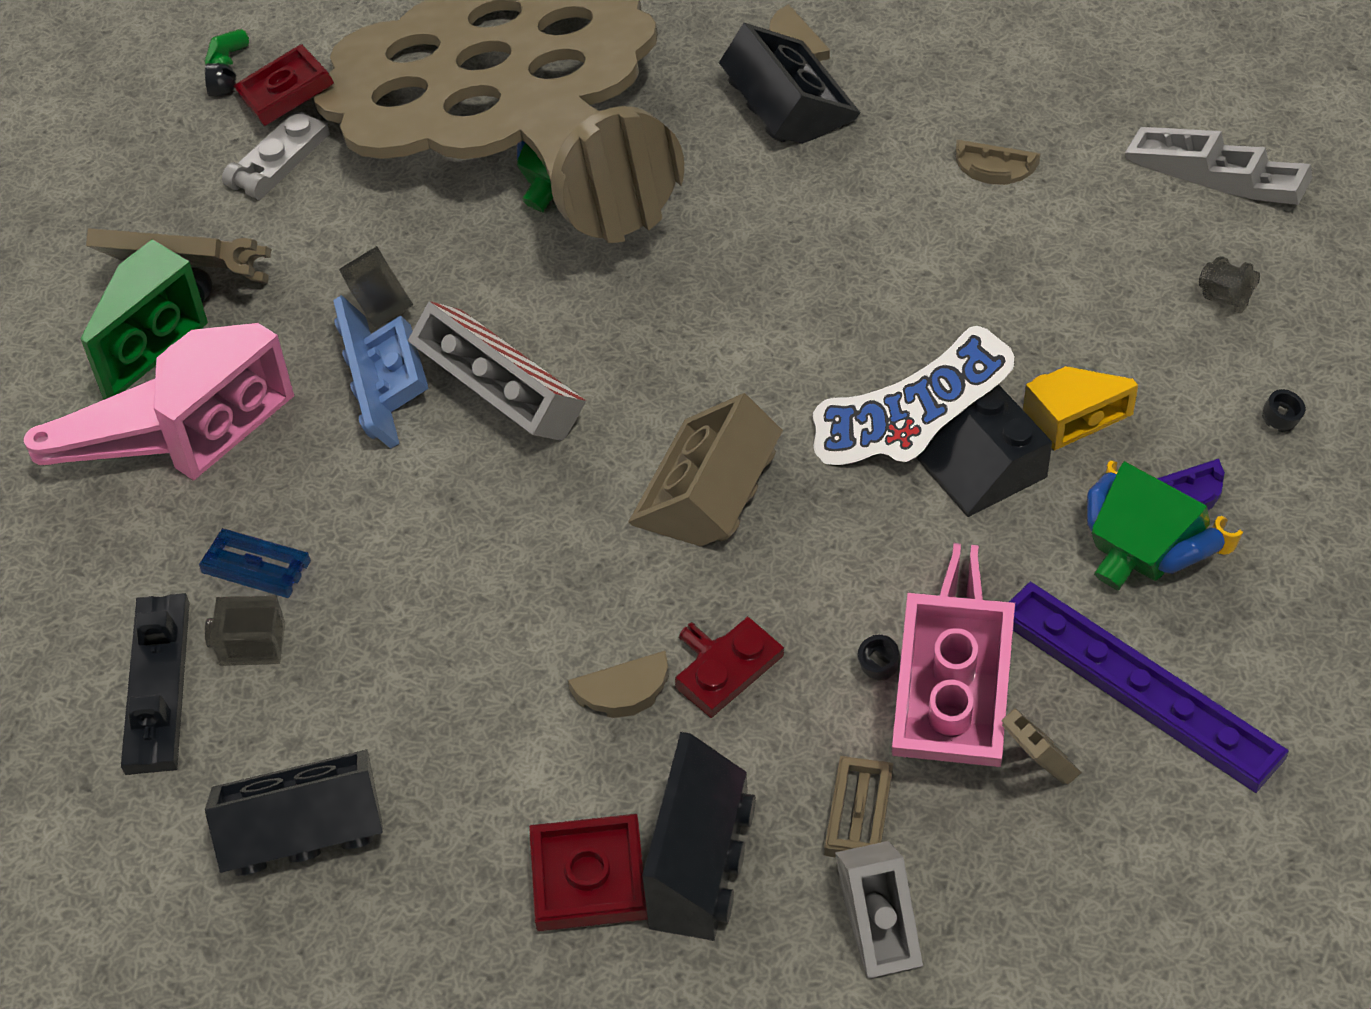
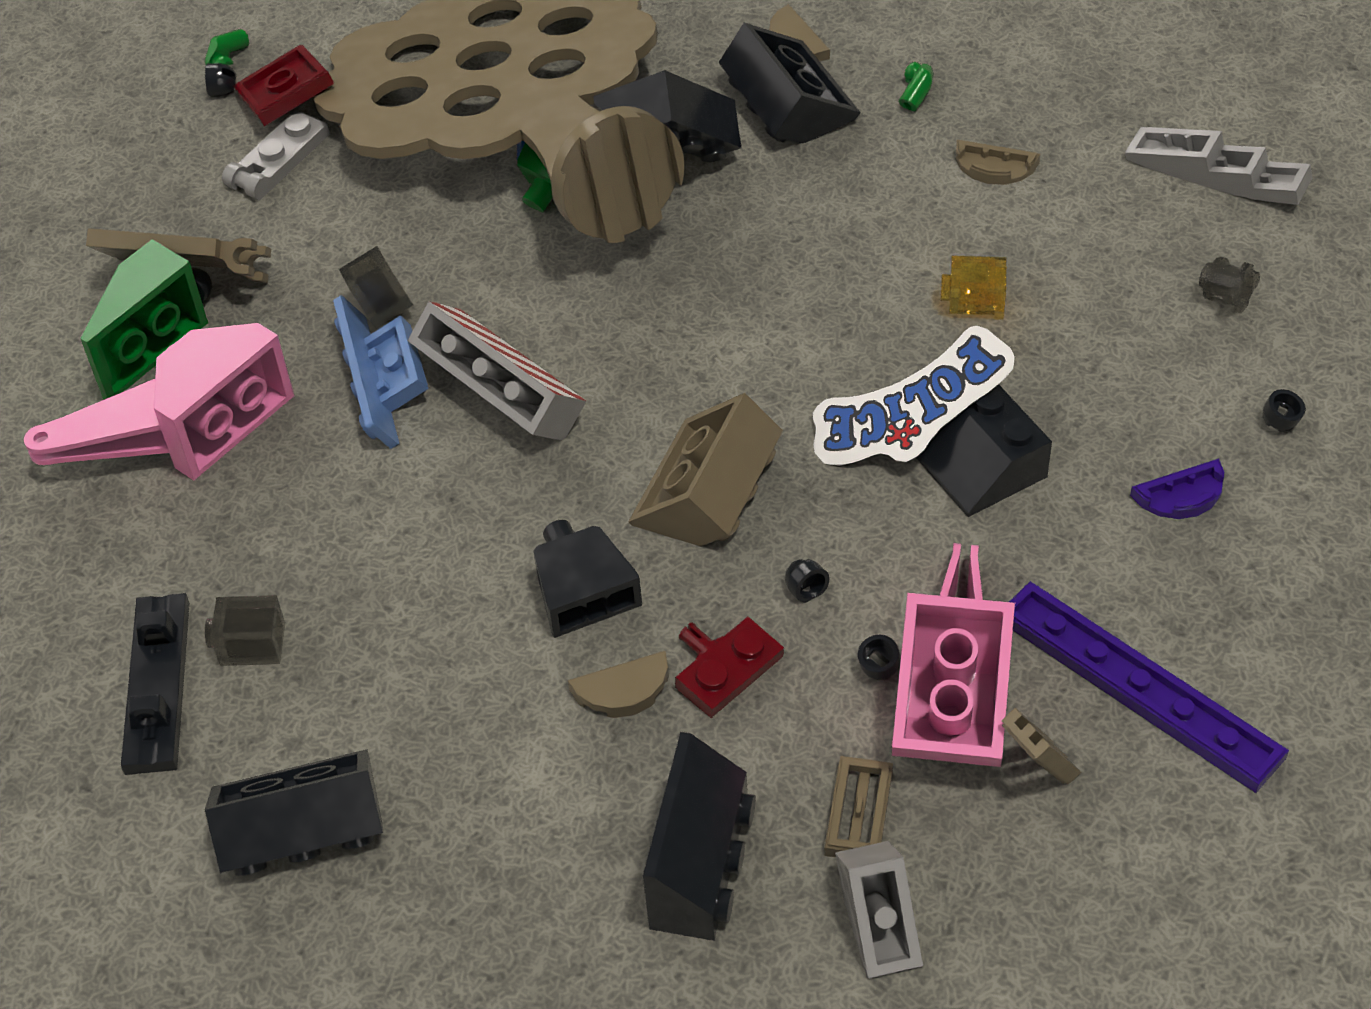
clear blue tile [199,528,311,598] -> none
dark red plate [529,814,648,932] -> none
yellow slope [1023,366,1138,451] -> none
green torso [1087,460,1243,590] -> none
none -> black torso [533,520,642,638]
none -> black slope [593,70,742,162]
none -> black hinge [785,559,830,603]
none -> green arm [899,62,934,112]
none -> clear yellow brick [940,256,1006,320]

